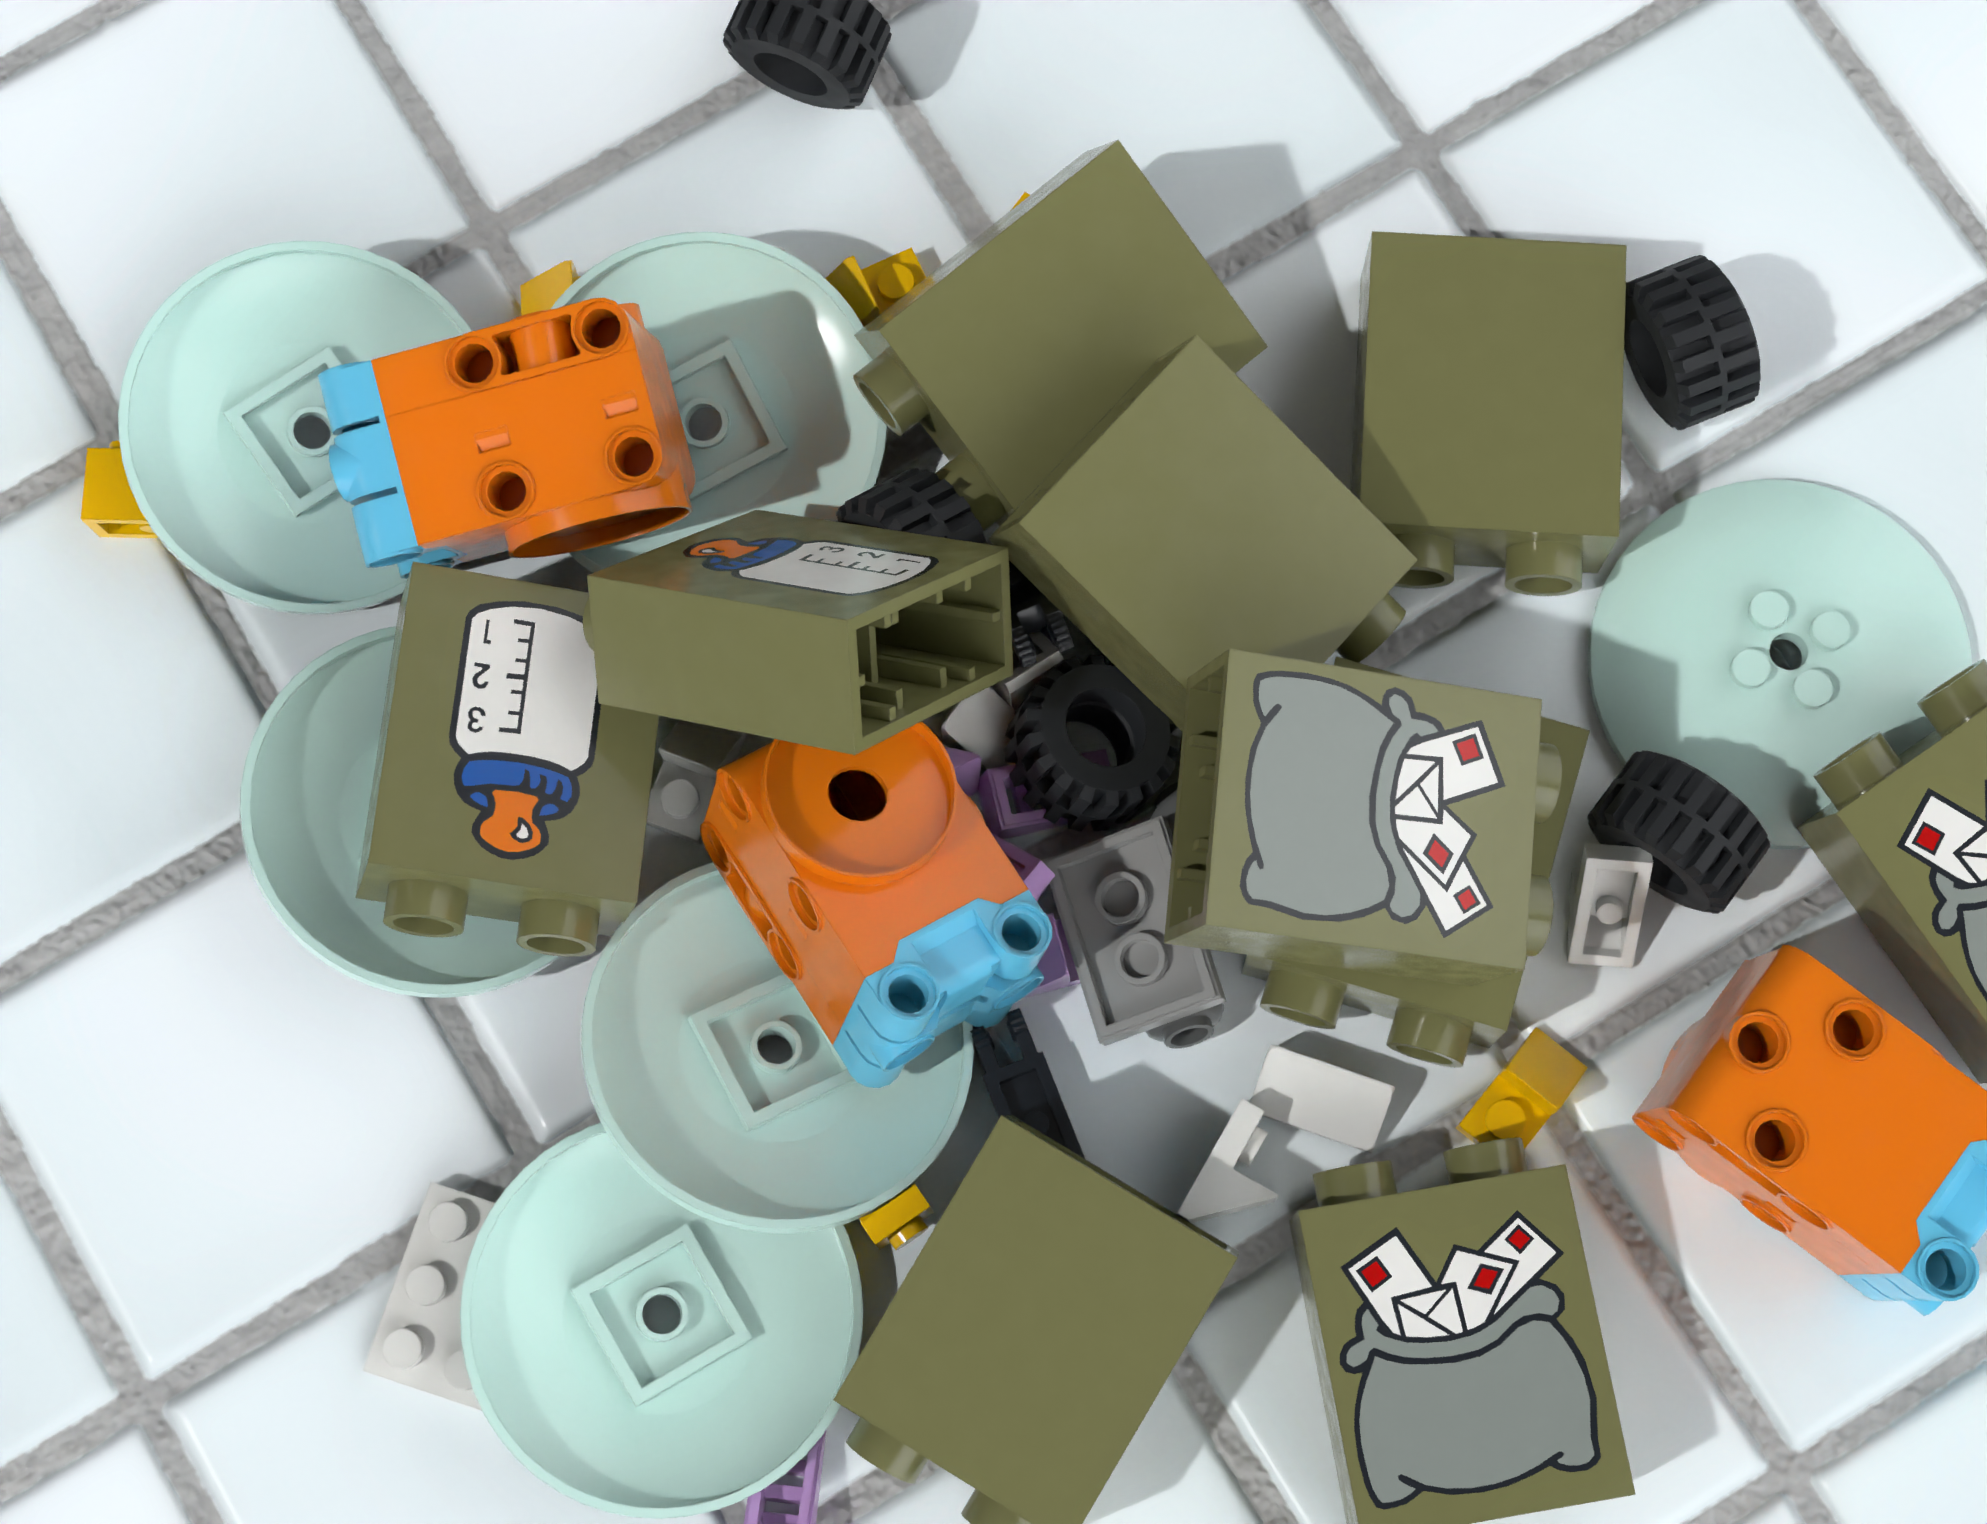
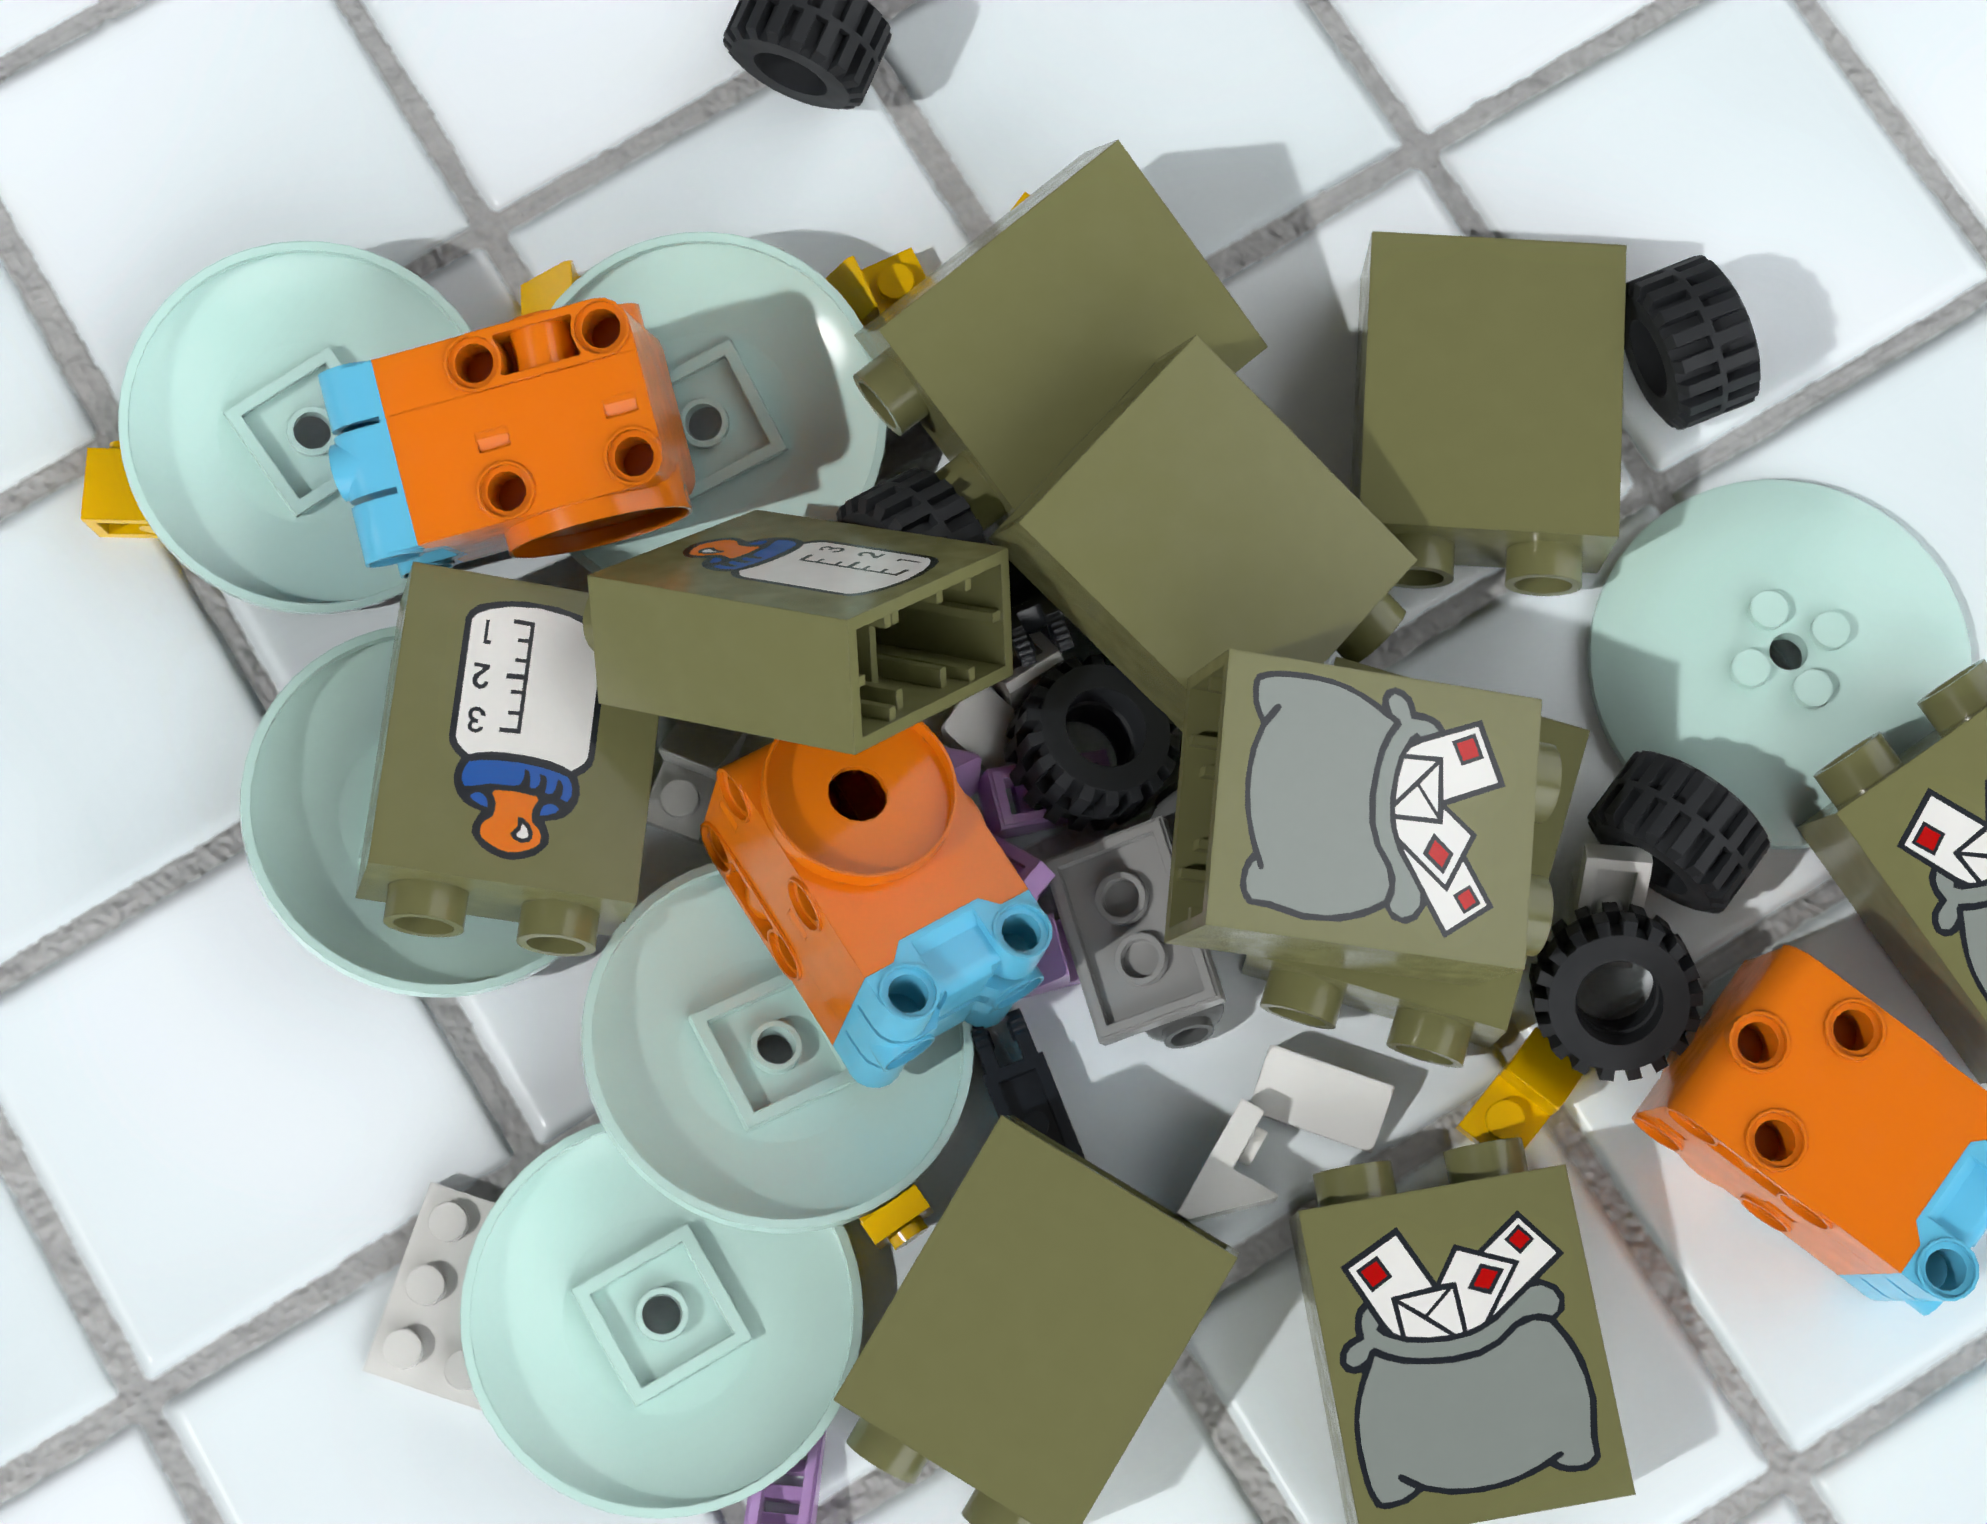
none -> black tyre [1529,902,1703,1081]

